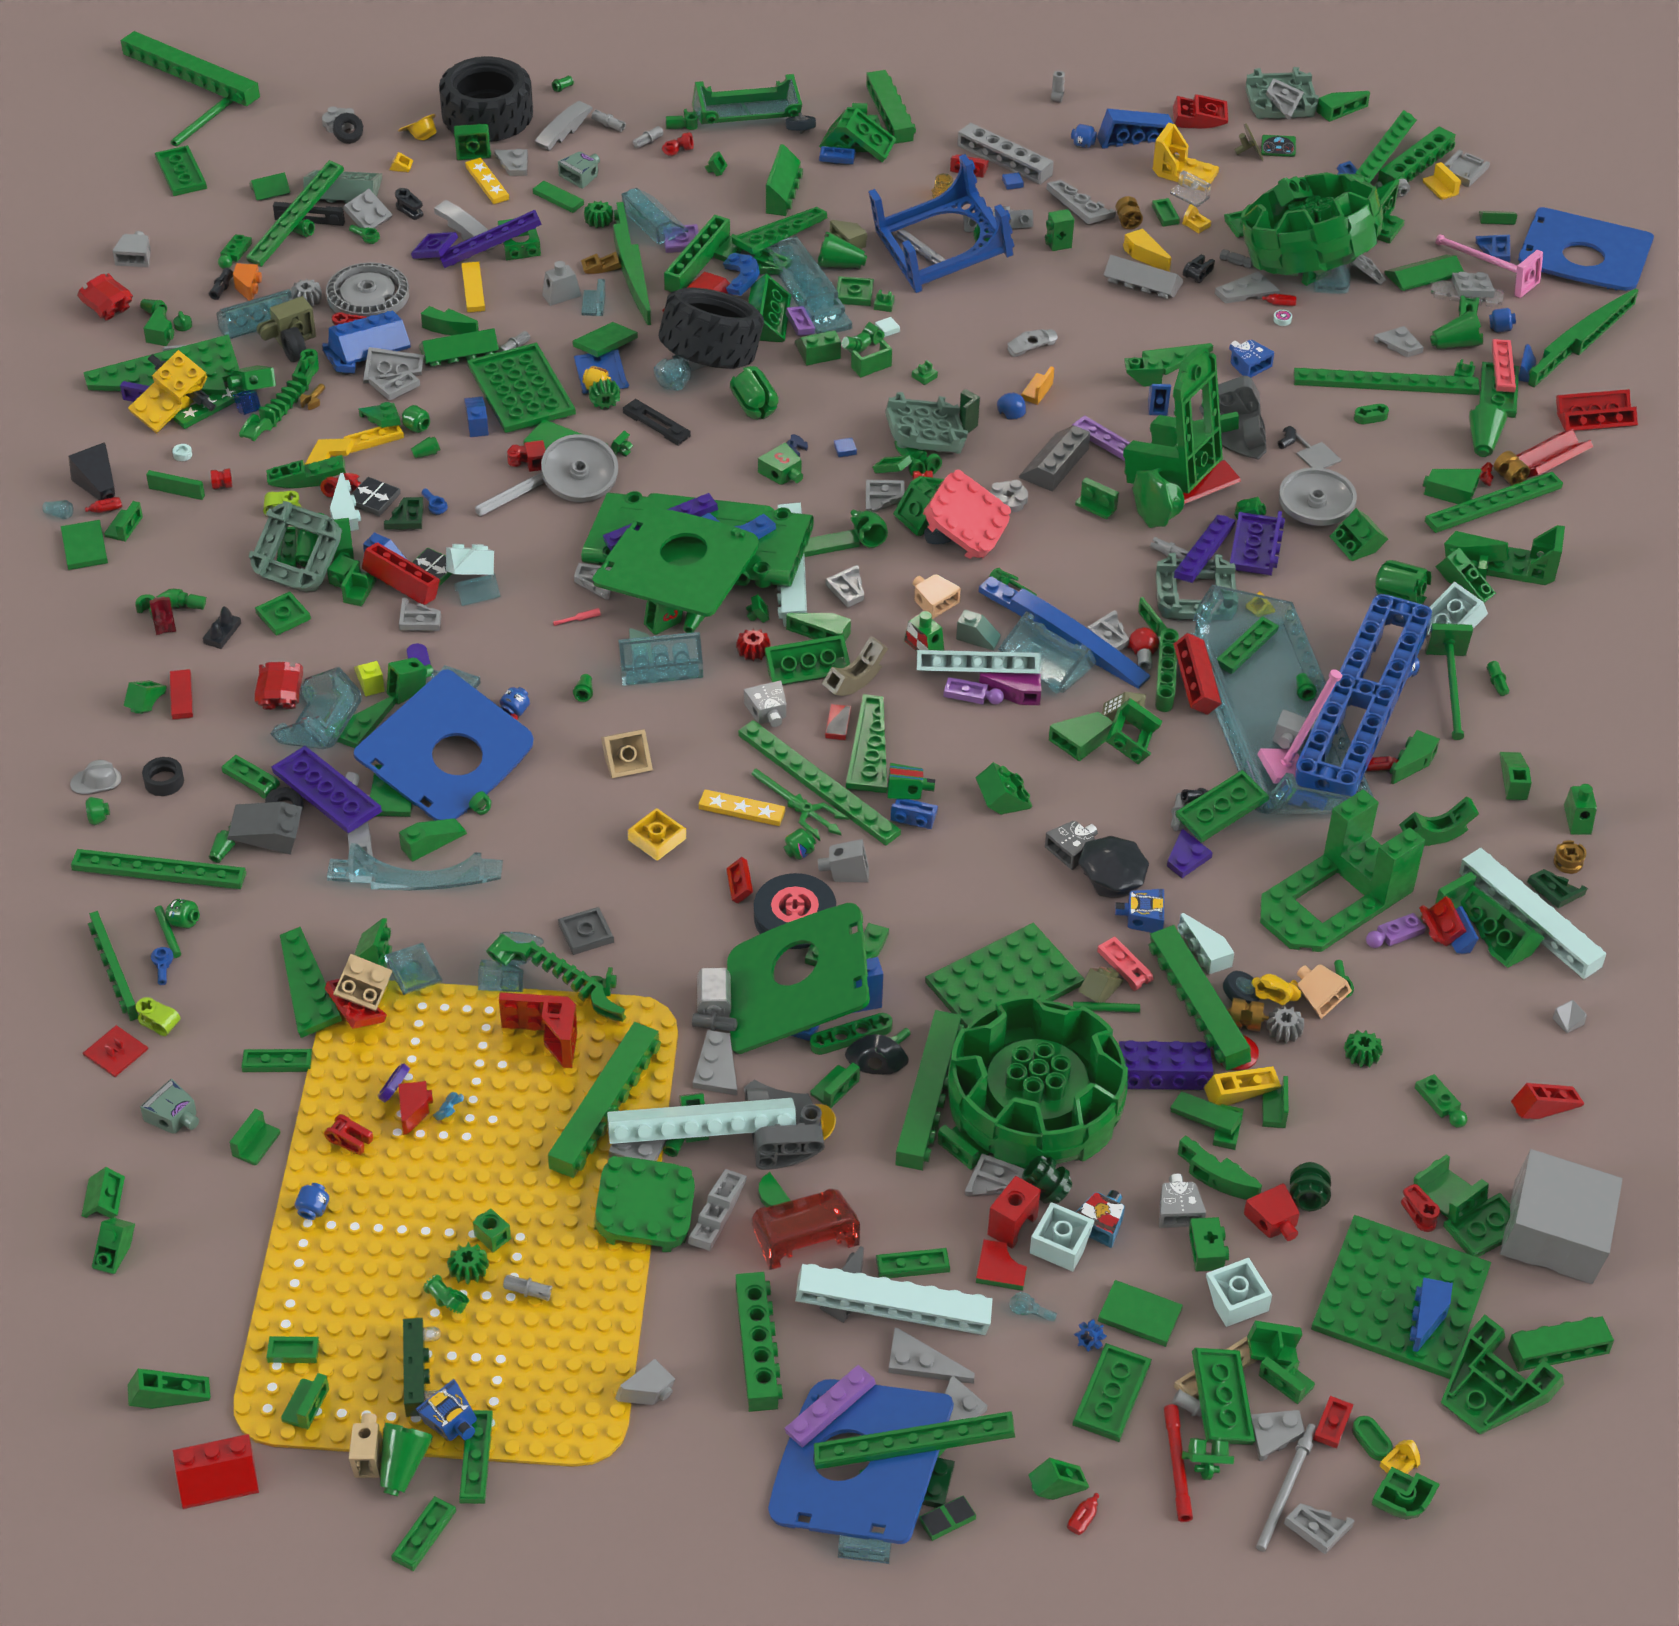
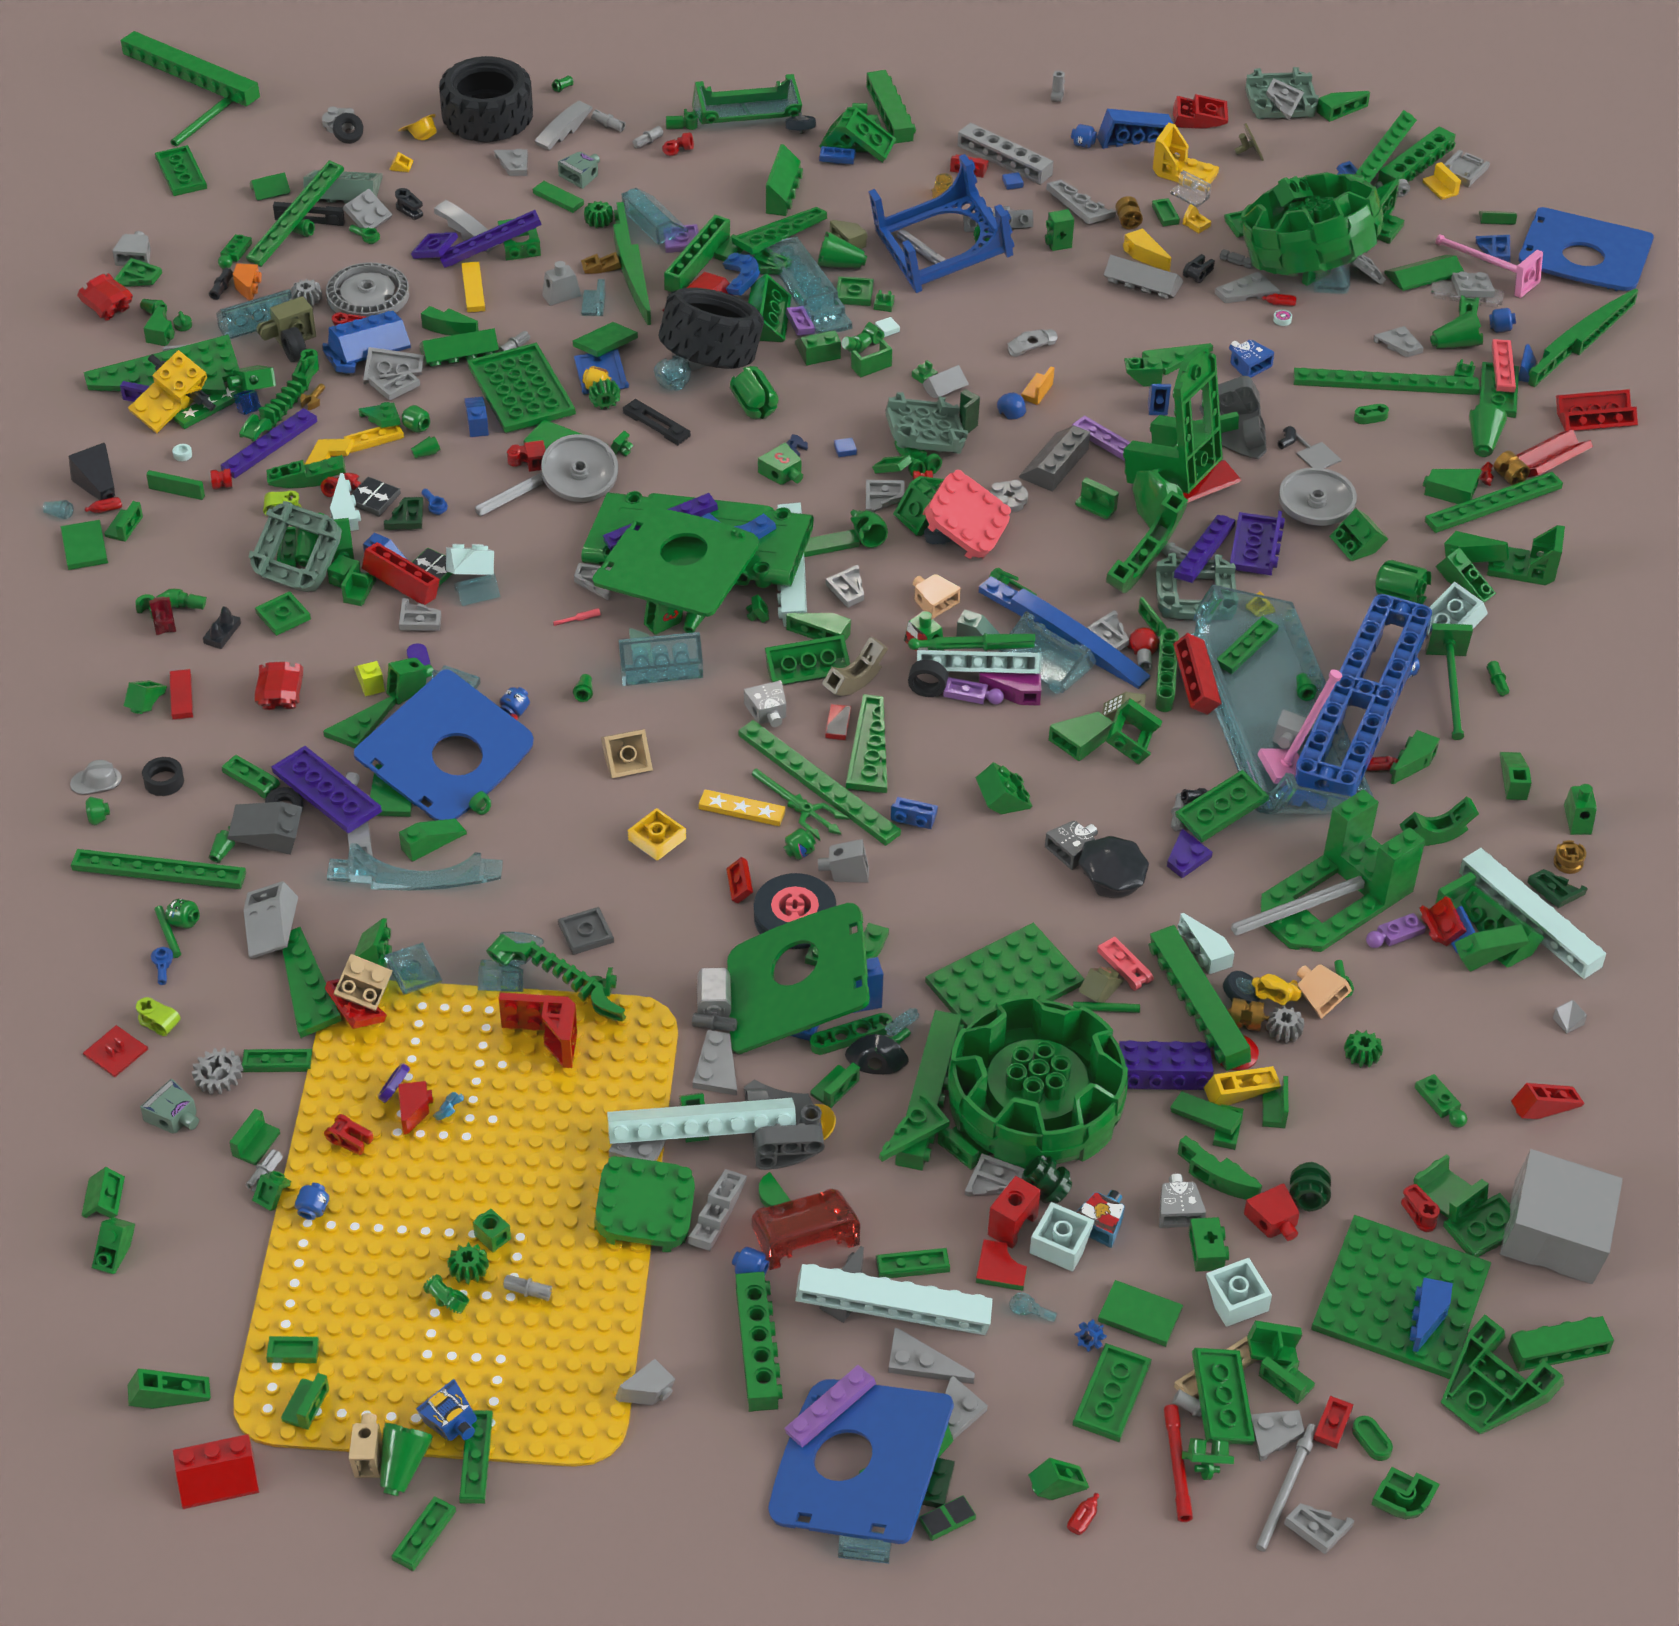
green plate [88,911,138,1021] -> none
clear light blue windscreen [271,667,362,749] -> none
dark green piece [403,1317,441,1417] -> none
green brick [454,124,491,160] -> none
yellow tile [465,158,509,204] -> none
green brick [548,1022,661,1178] -> none
green hinge [663,1138,685,1157] -> none
green tile [705,151,727,176] -> none
red gear [736,628,771,661] -> none
green tile [814,1411,1015,1470] -> none
green torso [887,763,935,800] -> none
blue torso [1115,889,1164,933] -> none
green bracket [1234,496,1267,520] -> none
slope [1261,135,1296,157] -> none
yellow tile [1379,1440,1420,1474] -> none
green tile [1471,555,1488,580] -> none
none -> green wing [114,258,162,287]
none -> light grey gear [192,1048,243,1095]
none -> dark purple plate [221,408,317,479]
none -> light grey slope [244,881,298,959]
none -> light grey axle [246,1149,283,1193]
none -> green bracket [252,1171,292,1211]
none -> blue head [732,1247,769,1275]
none -> green wing [879,1091,950,1162]
none -> clear light blue axle [885,1008,920,1036]
none -> green piece [908,633,1035,652]
none -> black tyre [908,659,948,697]
none -> light grey brick [922,365,969,398]
none -> green arch [1106,490,1188,593]
none -> light grey axle [1231,876,1365,935]
none -> green slope [1454,924,1530,972]

